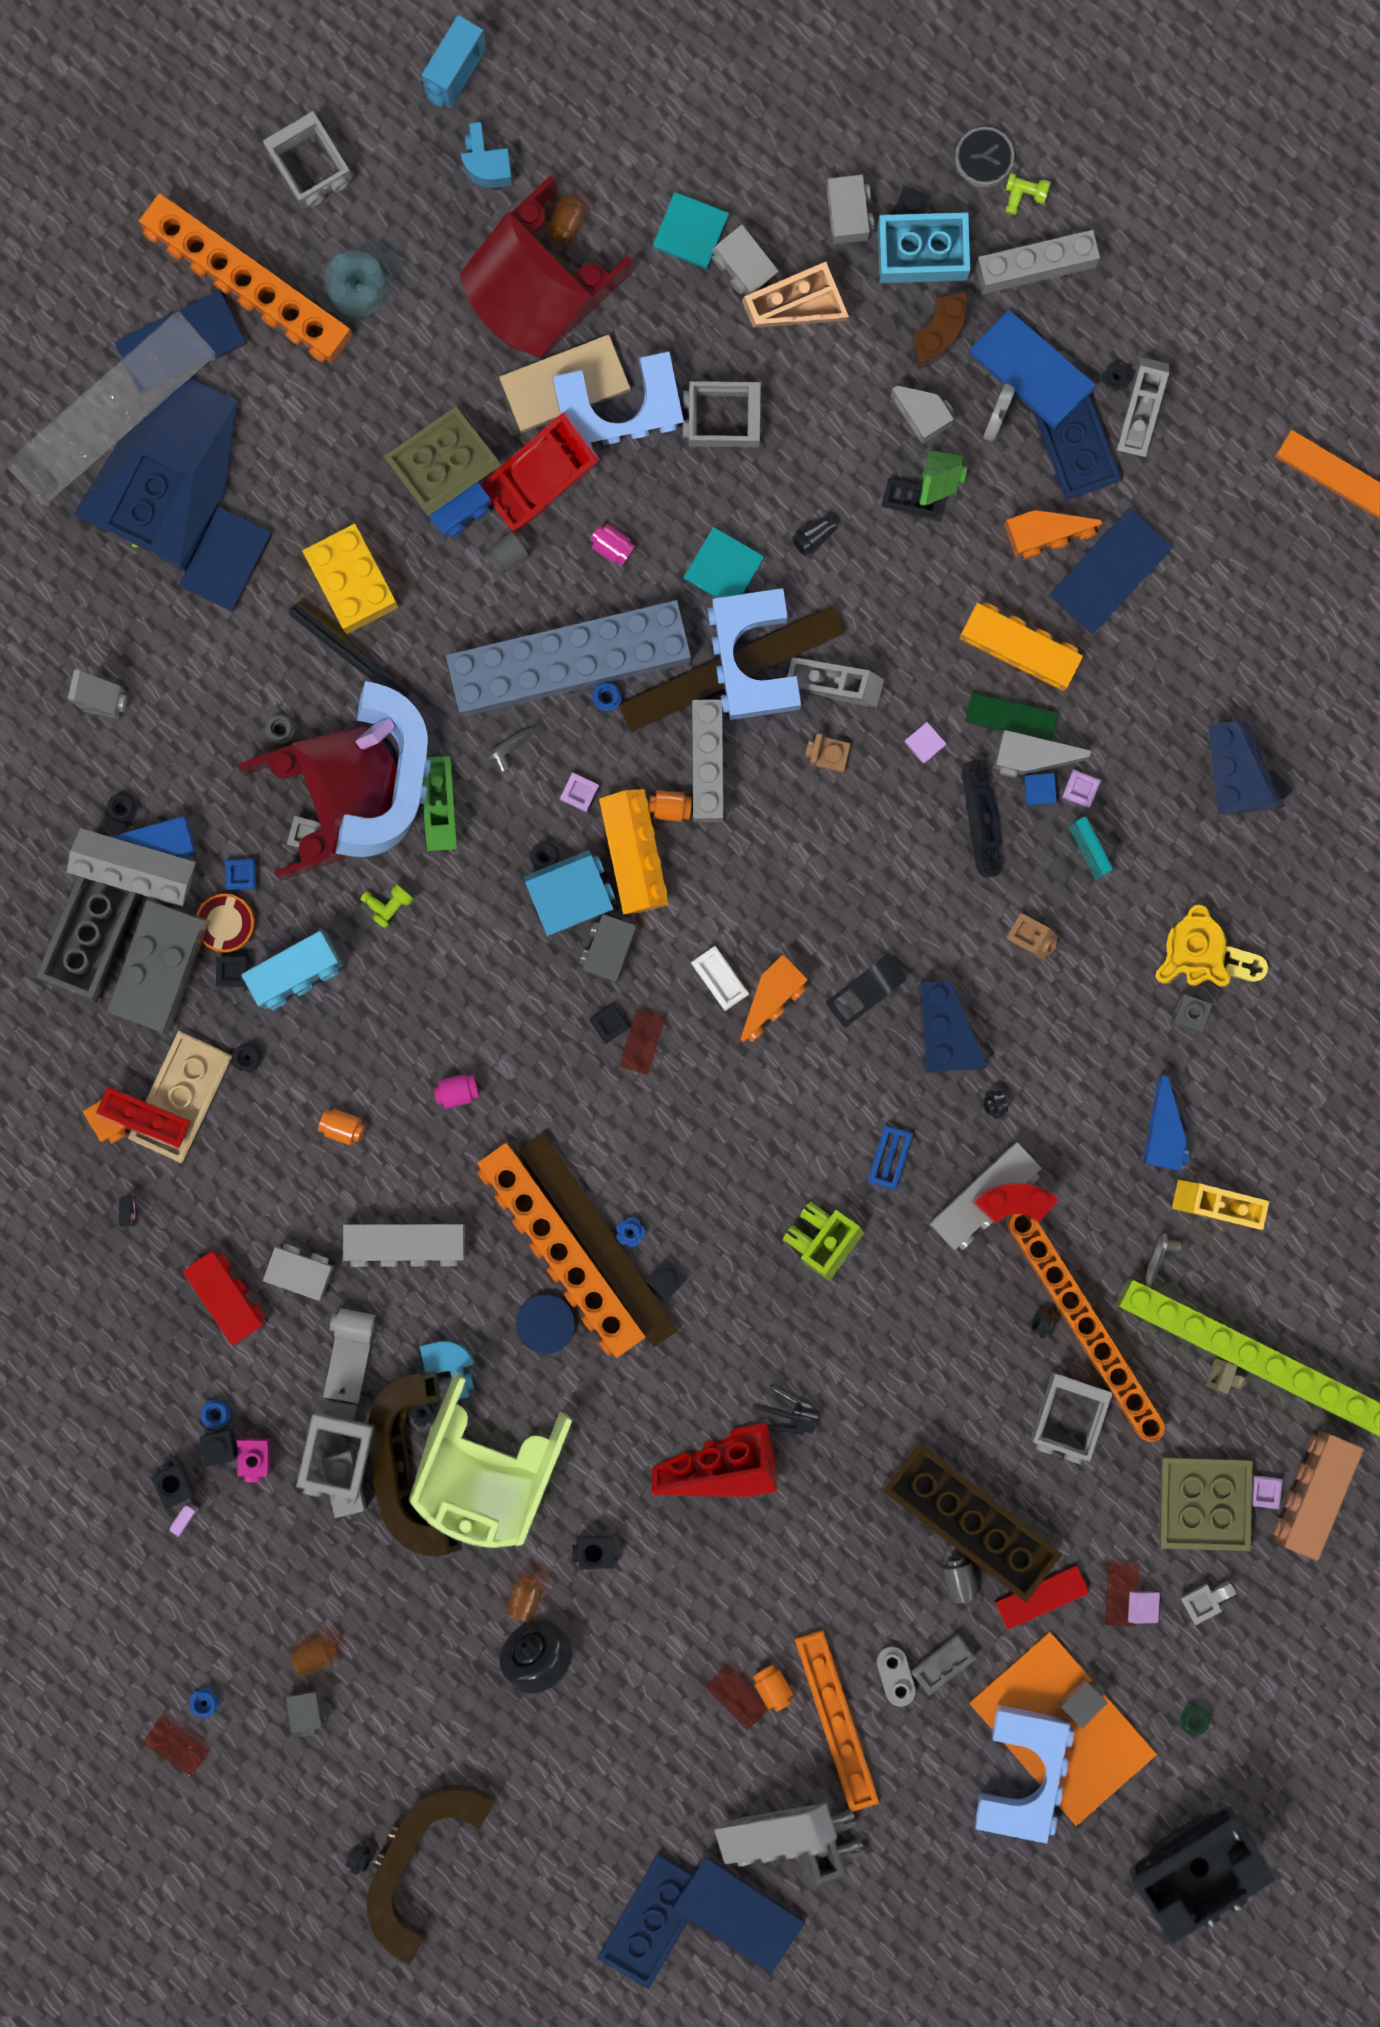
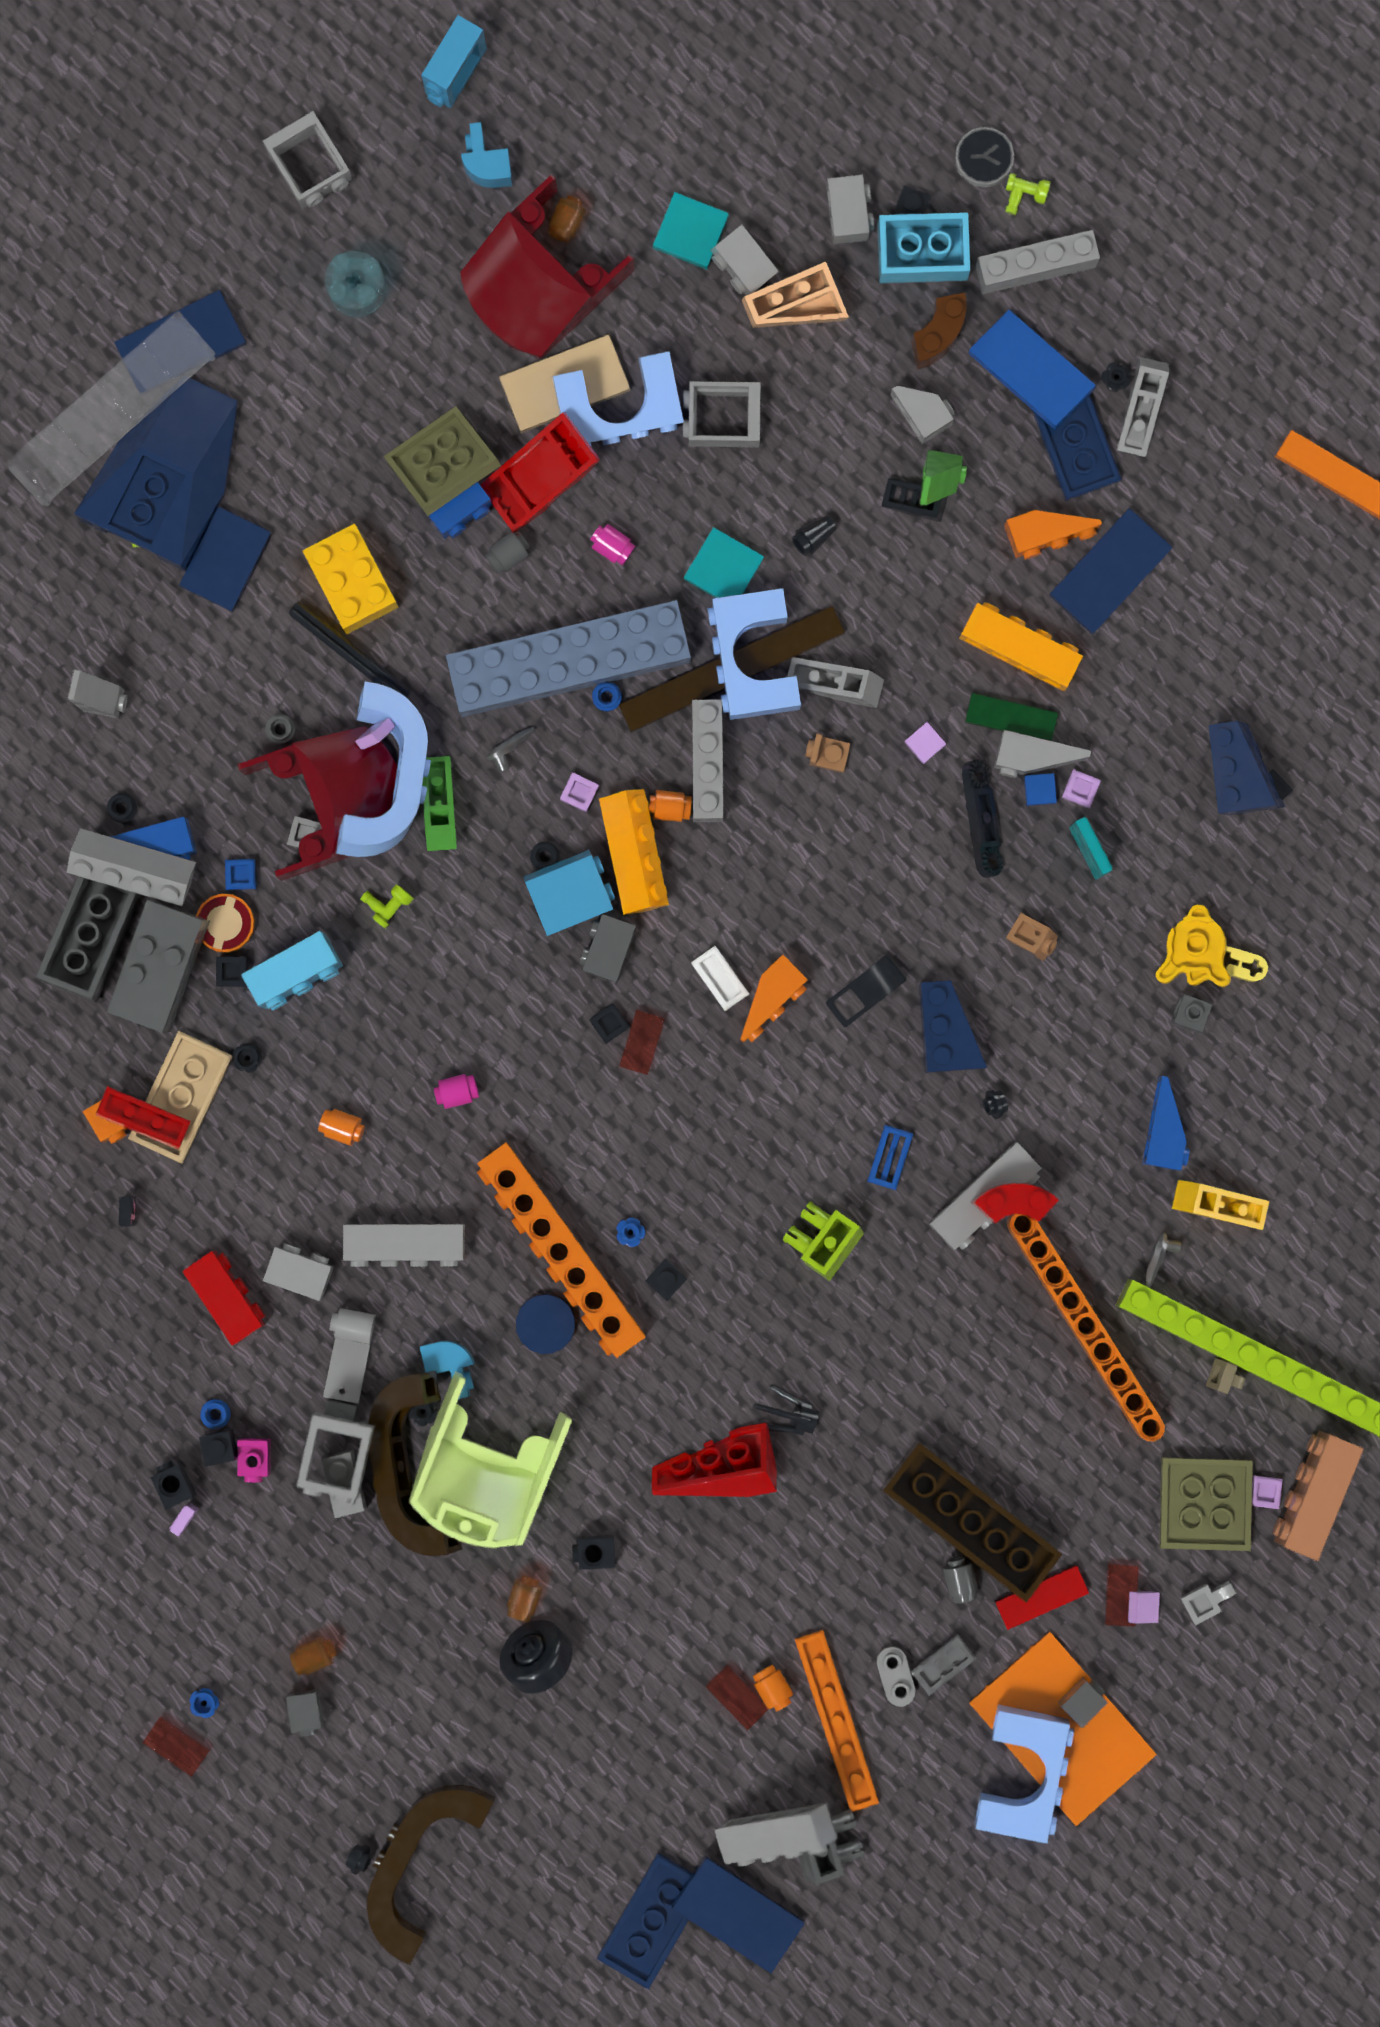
orange brick [139,193,353,364] -> none
dark brown tile [519,1134,678,1347] -> none
light grey tile [983,383,1015,442] -> none
light grey window [1030,1372,1112,1464] -> none
black plate [1031,1310,1057,1338] -> none
black brick [1129,1806,1276,1945] -> none
clear green plate [1179,1705,1210,1736] -> none

